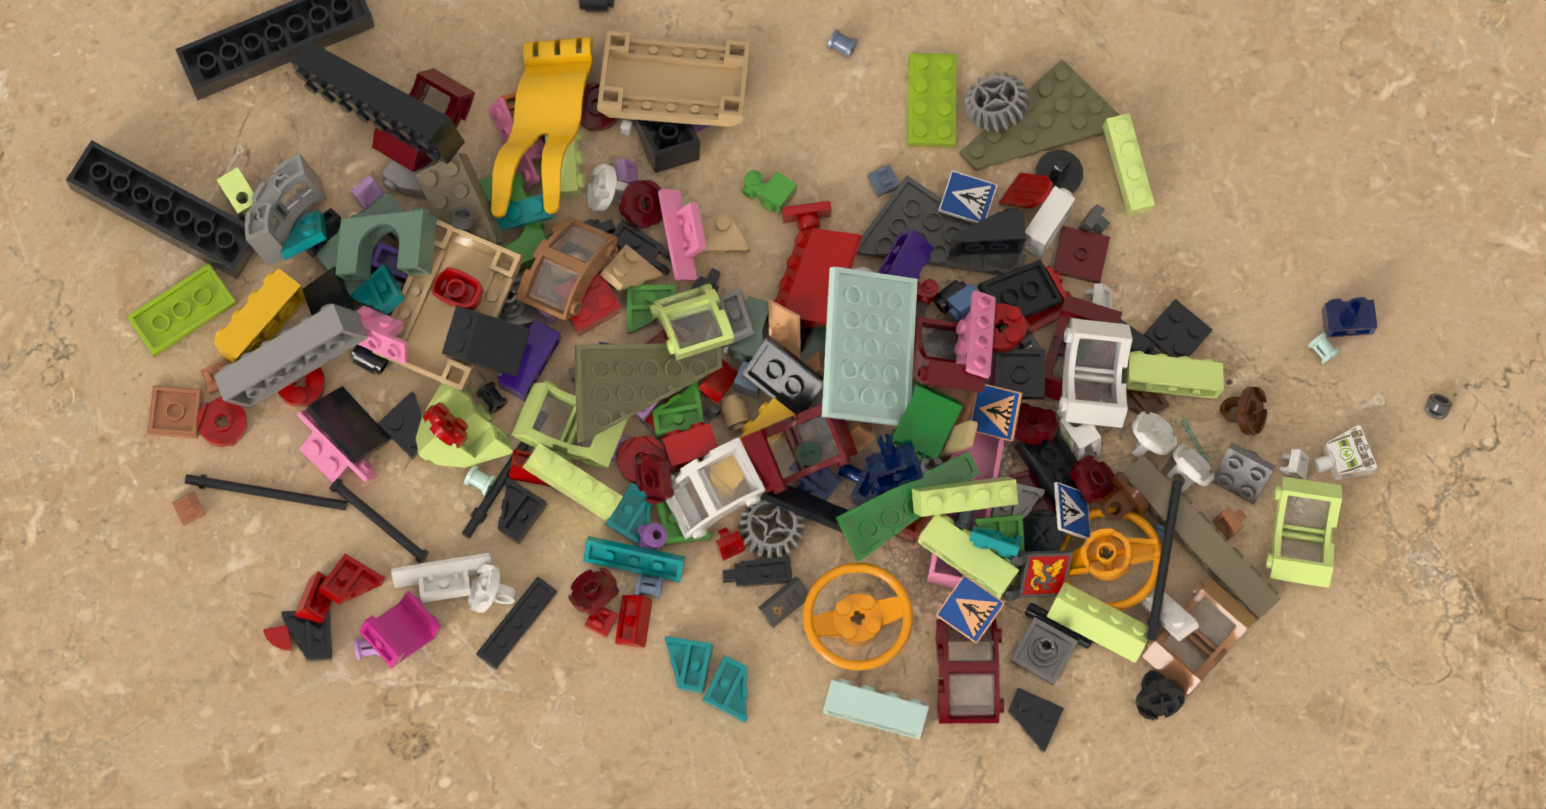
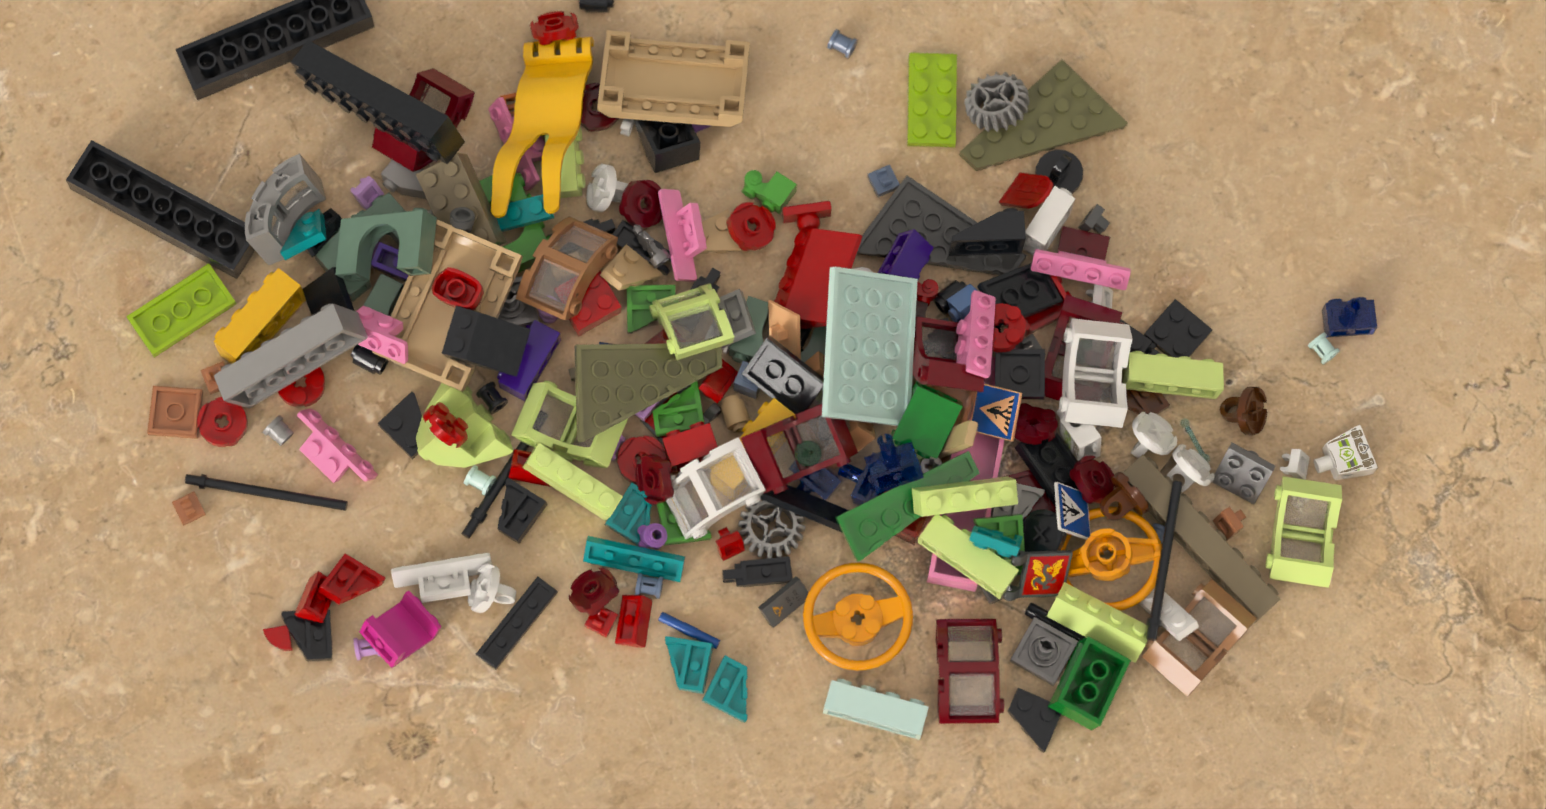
yellowish green torso [217,167,257,220] -> none
black tile [306,386,391,463] -> none
black bar [330,478,429,564] -> none
teal wing [350,264,405,315] -> none
lavender tile [613,158,638,184] -> none
piece [935,574,1005,644] -> none
piece [938,170,998,224] -> none
sand blue bush [954,510,977,532] -> none
yellowish green brick [1103,113,1155,217] -> none
black tile [1135,670,1185,720] -> none
dark grey tile [1425,393,1452,420] -> none
none -> light grey piece [262,415,293,446]
none -> red plate [530,11,579,45]
none -> flat silver piece [632,225,671,268]
none -> blue piece [658,612,721,649]
none -> red plate [726,202,776,251]
none -> bright pink bracket [1031,249,1131,290]
none -> green brick [1048,636,1131,730]

